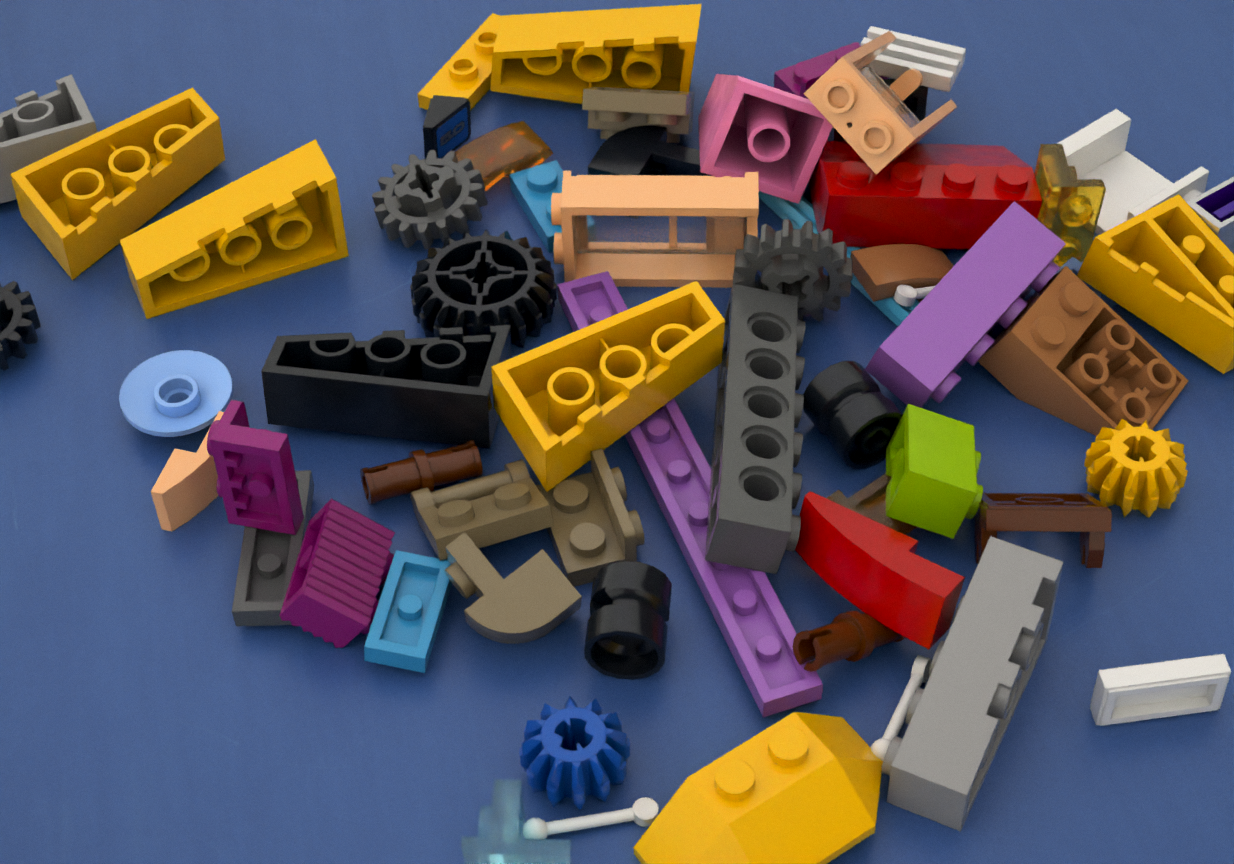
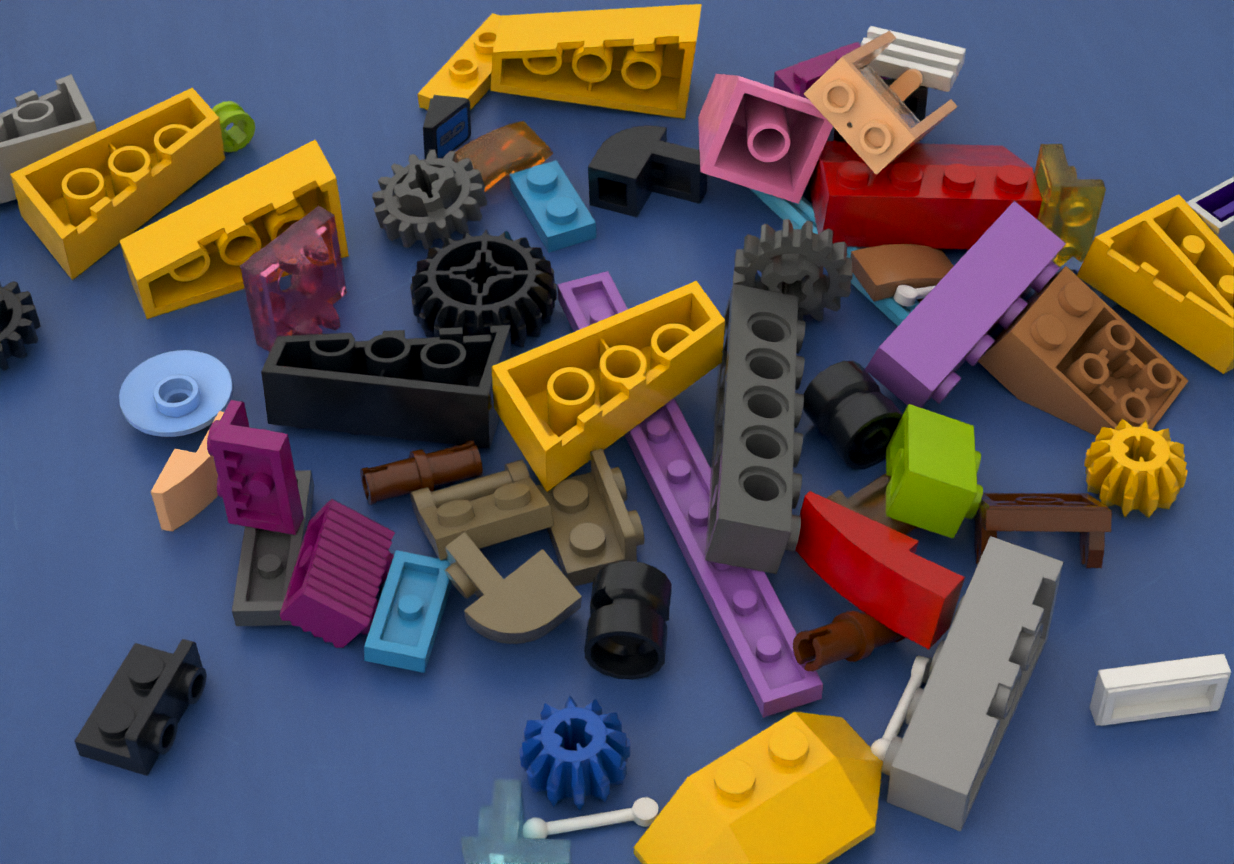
light nougat door [551,171,759,288] -> none
dark tan plate [582,86,695,143] -> none
white panel [1038,109,1209,235] -> none
none -> black bracket [74,639,206,776]
none -> lime bush [212,101,255,152]
none -> clear pink piece [240,206,347,352]

